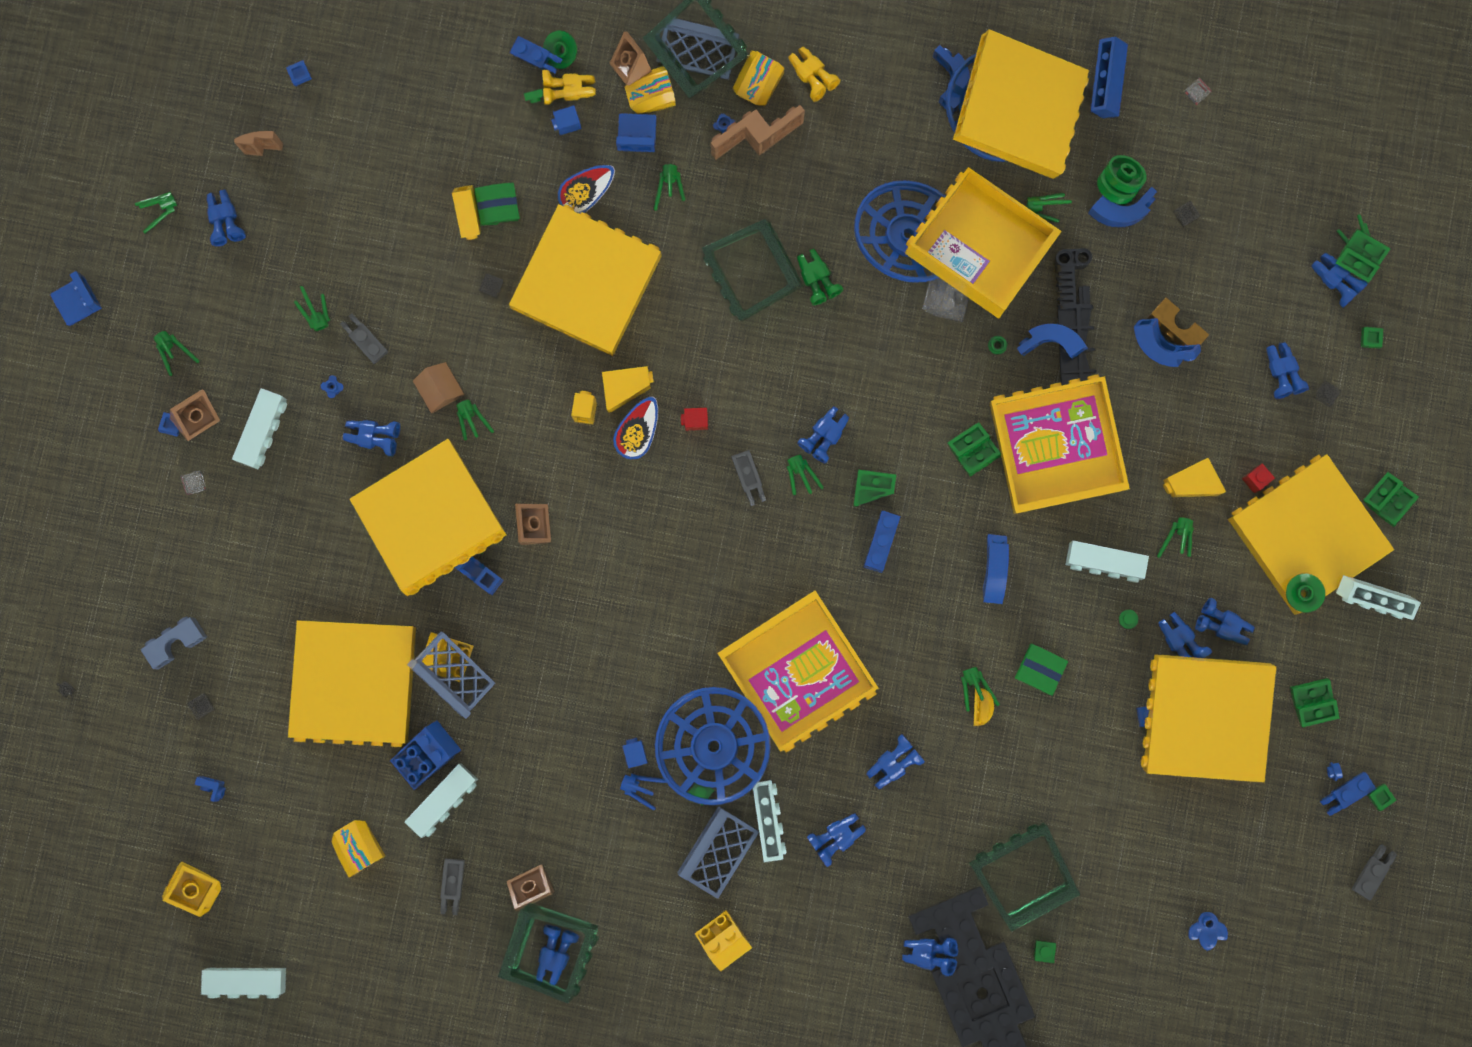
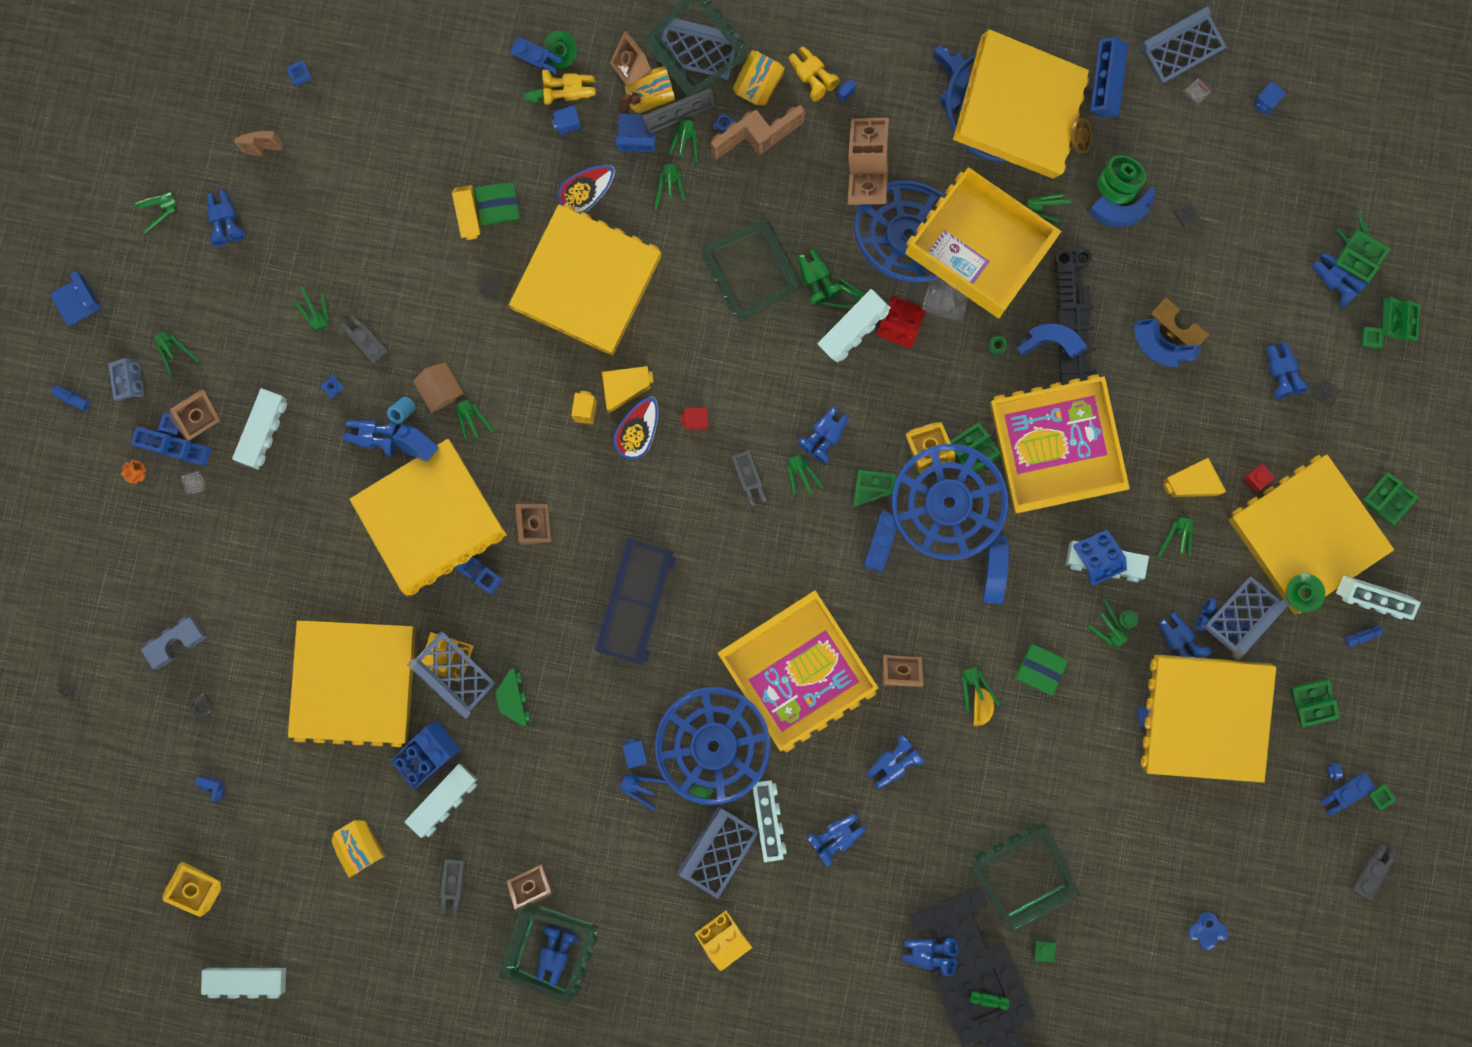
none -> blue axle [51,385,90,412]
none -> sand blue bracket [108,358,144,401]
none -> orange gear [121,460,147,484]
none -> blue slope [130,427,211,467]
none -> dark azure brick [387,397,416,424]
none -> blue slope [392,424,439,462]
none -> green slope [496,669,531,727]
none -> windscreen [595,538,676,665]
none -> reddish brown arm [619,92,641,114]
none -> dark grey tile [642,88,715,134]
none -> green plant [668,120,698,163]
none -> light aqua brick [818,289,891,362]
none -> green plant [822,277,866,310]
none -> blue plate [837,79,857,103]
none -> medium nougat bracket [848,118,889,205]
none -> red bracket [876,296,926,349]
none -> medium nougat slope [882,655,923,687]
none -> blue dish [892,444,1008,560]
none -> yellow slope [905,422,955,474]
none -> green axle [970,991,1010,1010]
none -> pearl gold wheel [1071,118,1093,154]
none -> blue bracket [1073,530,1127,586]
none -> green plant [1088,599,1128,648]
none -> sand blue fence [1139,6,1226,84]
none -> sand blue fence [1204,576,1289,661]
none -> blue brick [1252,81,1286,116]
none -> blue axle [1345,625,1383,647]
none -> green slope [1382,297,1420,342]

